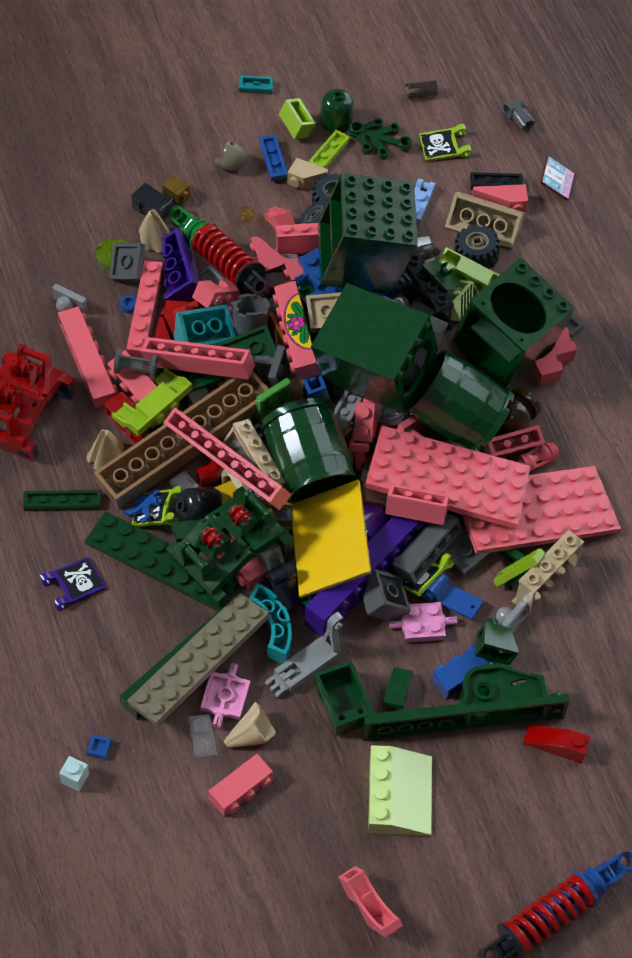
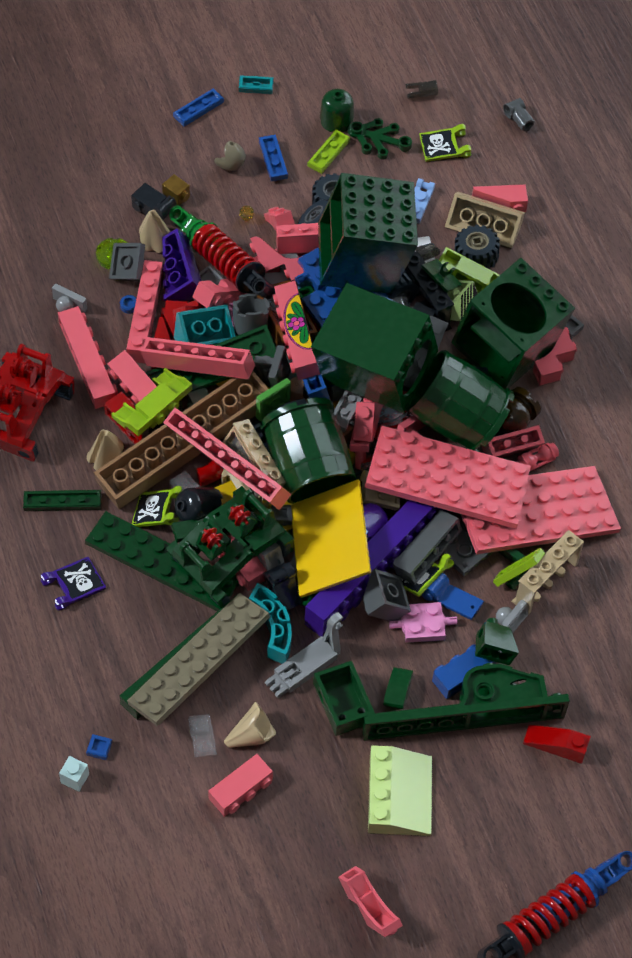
dark grey hose [114,349,158,380] -> none
blue piece [123,489,164,524] -> none
bright pink plate [200,663,250,728] -> none
lime brick [279,98,316,140] -> none
tan slope [287,158,328,189] -> none
tan plate [306,292,341,332] -> none
coral brick [385,484,449,525] -> none
black tile [470,172,523,190] -> none
piece [540,156,575,201] -> none
none -> blue tile [173,88,224,127]

